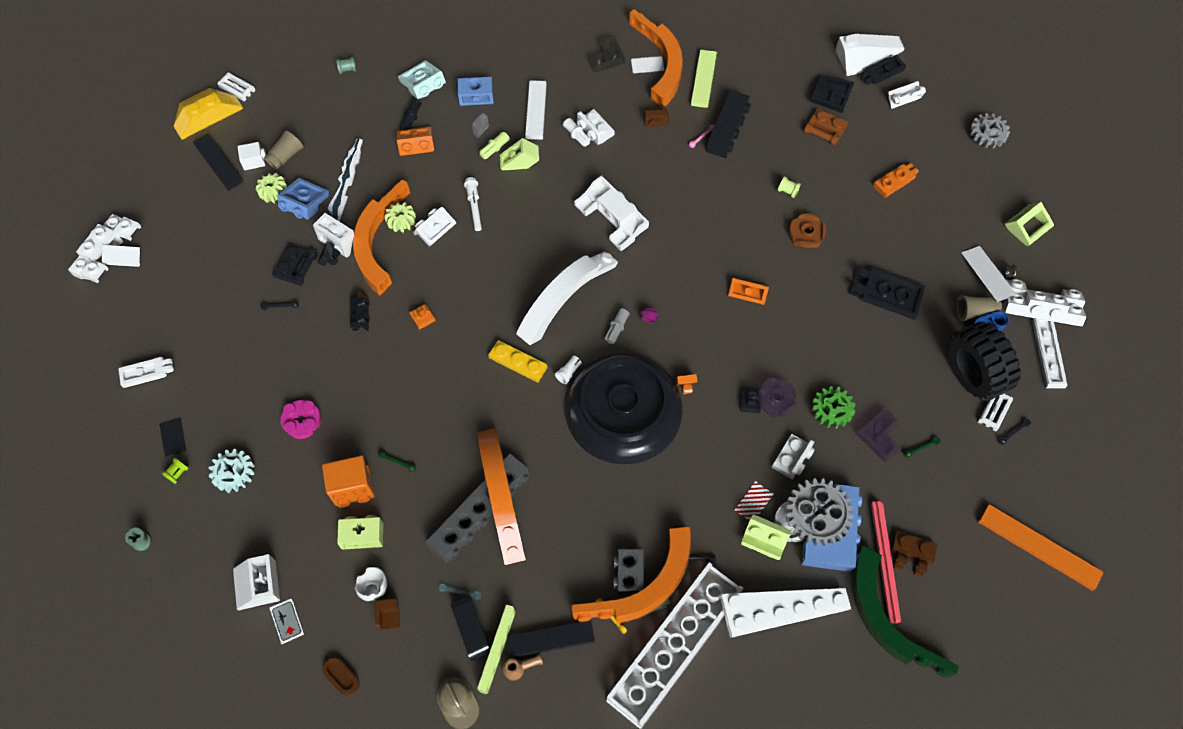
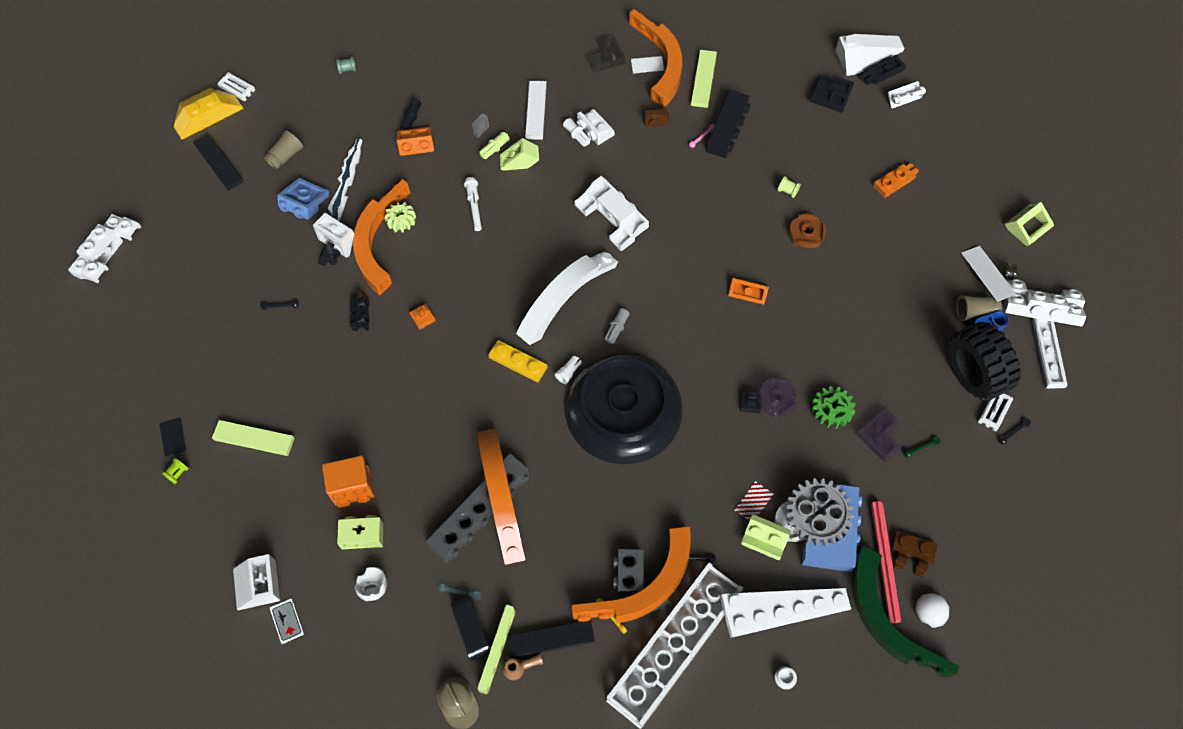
white sticker [102,245,140,267] -> none
white hinge [119,357,174,388] -> none
sand green bush [125,528,151,551] -> none
light aqua gear [209,449,255,493] -> none
white brick [238,142,267,170] -> none
yellowish green gear [256,173,287,204] -> none
black plate [272,244,318,286] -> none
dark pink plate [281,400,321,439] -> none
reddish brown tile [322,657,360,696] -> none
reddish brown panel [374,598,400,631] -> none
dark green hinge [378,451,416,472] -> none
light aqua plate [398,60,446,99] -> none
white bracket [413,207,456,247] -> none
medium blue brick [458,77,494,106] -> none
magenta plate [640,308,659,323] -> none
orange tile [675,374,697,394] -> none
white bracket [772,434,815,480] -> none
dark orange plate [804,108,849,146] -> none
black tile [849,267,926,320] -> none
light grey gear [970,113,1010,148] -> none
orange tile [978,504,1104,591] -> none
none -> yellowish green tile [212,420,295,456]
none -> white plate [775,667,797,689]
none -> white hair [915,593,949,628]

